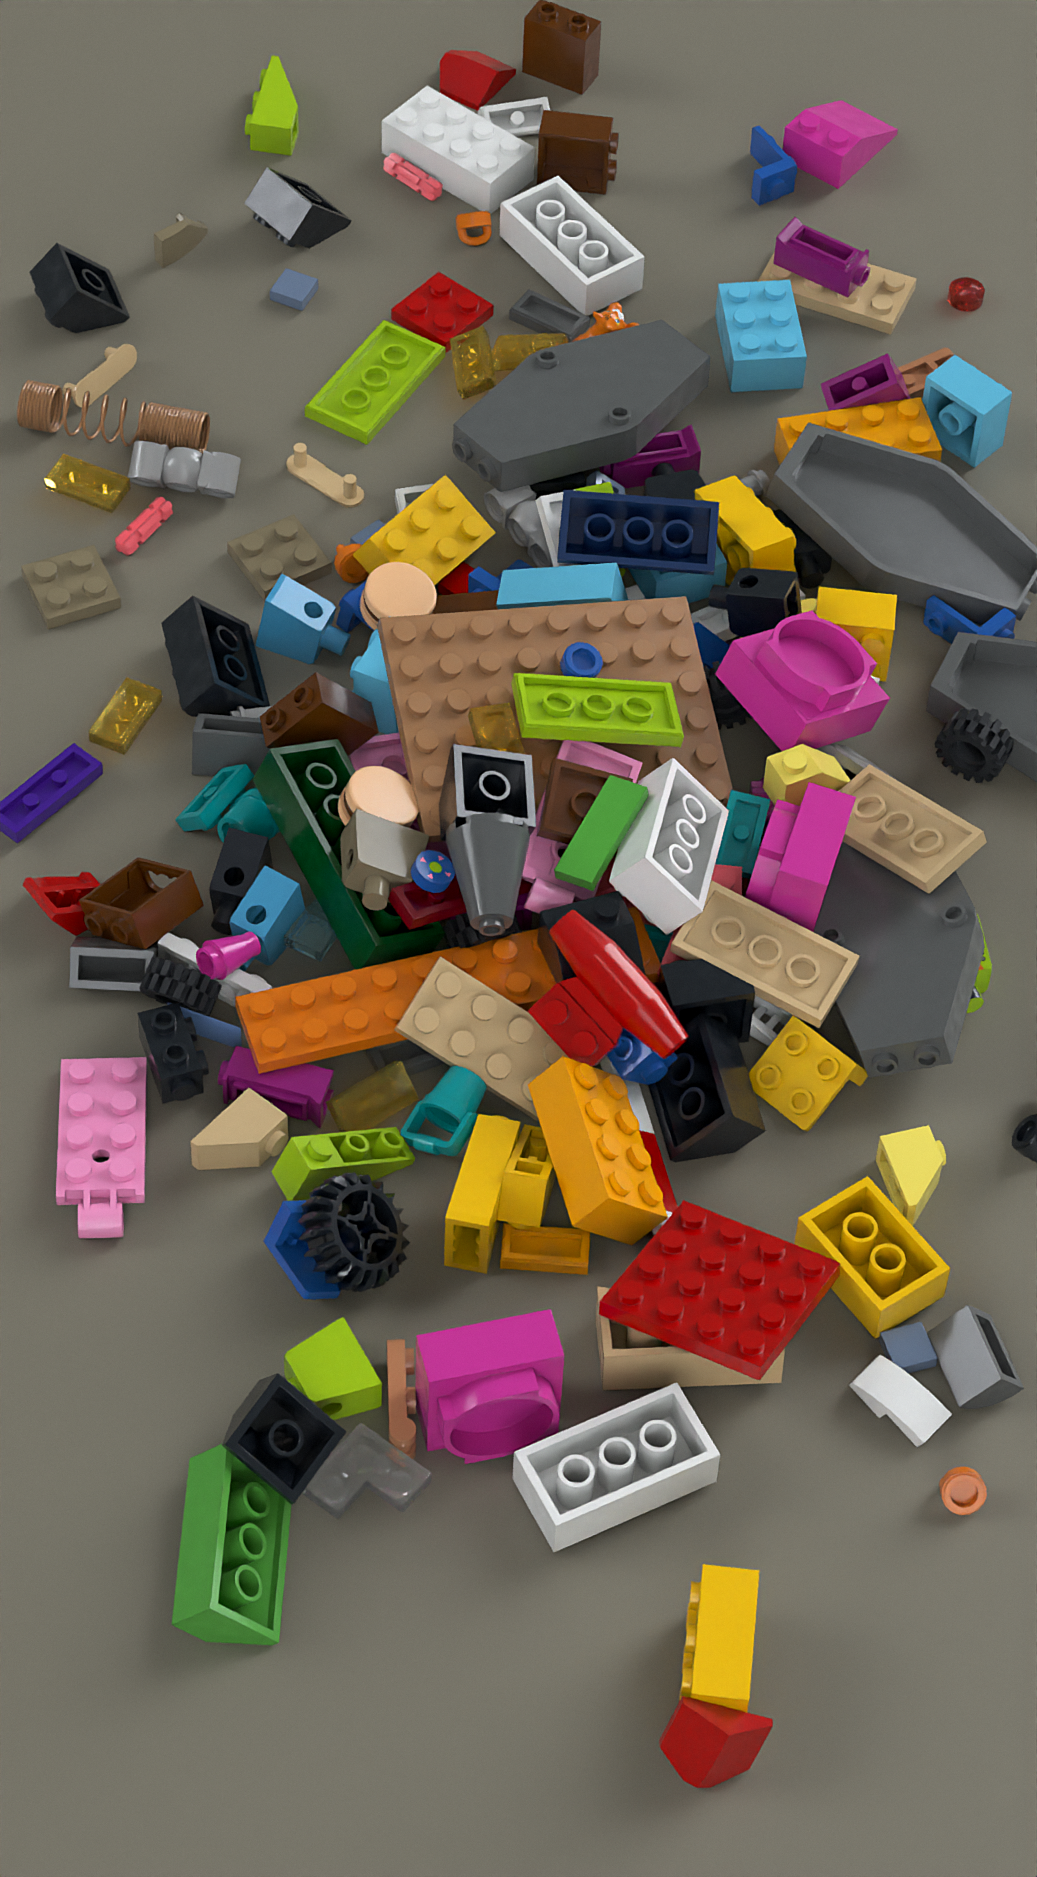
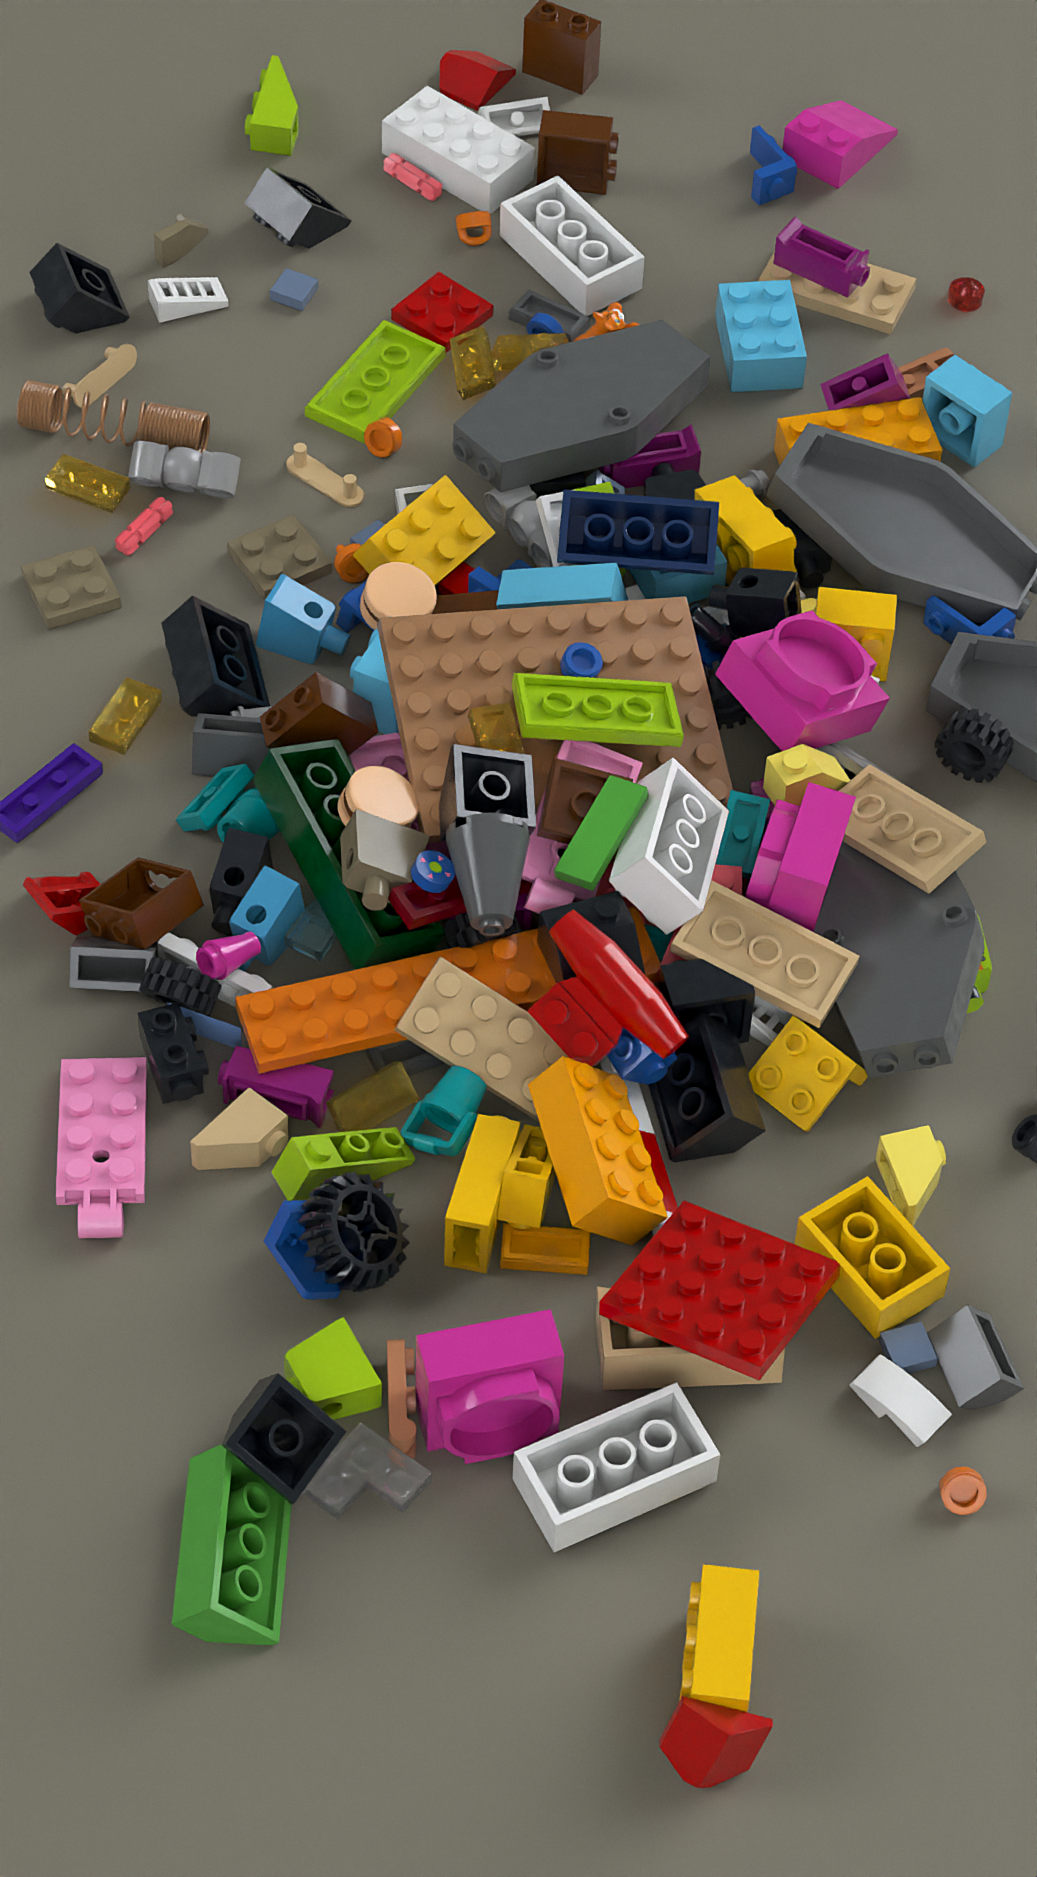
none -> white slope [148,277,229,323]
none -> orange tile [364,417,403,458]
none -> blue tile [526,313,564,348]
none -> black pin [689,603,737,657]

